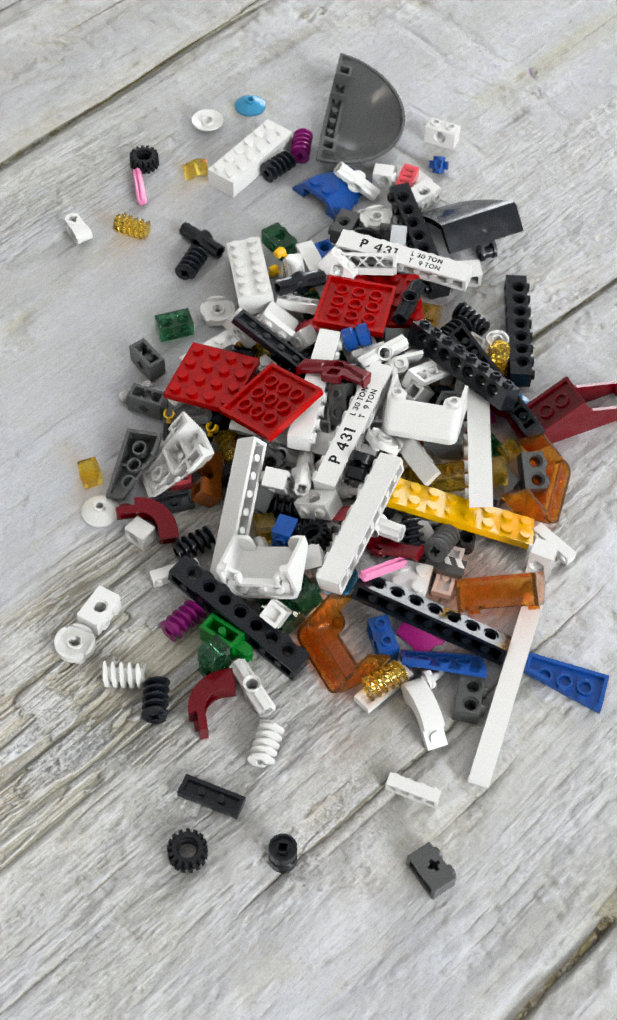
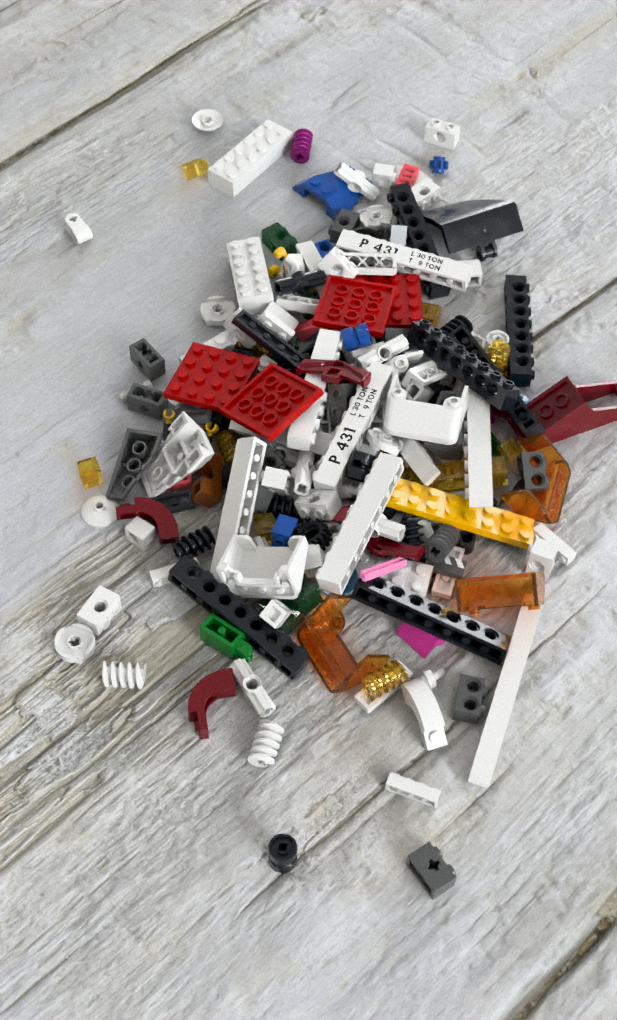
clear yellow piece [113,213,151,240] -> none
black tyre [129,145,159,174] -> none
bright pink axle [132,168,147,206] -> none
black piece [141,676,170,724] -> none
clear green brick [154,308,195,342] -> none
magenta piece [160,599,206,642] -> none
black tyre [167,828,208,873] -> none
black piece [175,244,208,280] -> none
black plate [177,774,246,819] -> none
black piece [179,222,225,259] -> none
clear green brick [197,634,231,677] -> none
dark azure dish [235,95,265,116] -> none
black piece [261,150,296,183] -> none
white brick [289,324,318,352] -> none
dark grey brick [316,53,405,165] -> none
blue brick [367,614,400,665] -> none
black piece [393,278,426,326] -> none
blue wing [400,649,487,678] -> none
black piece [452,301,490,336] -> none
blue wing [523,652,609,714] -> none

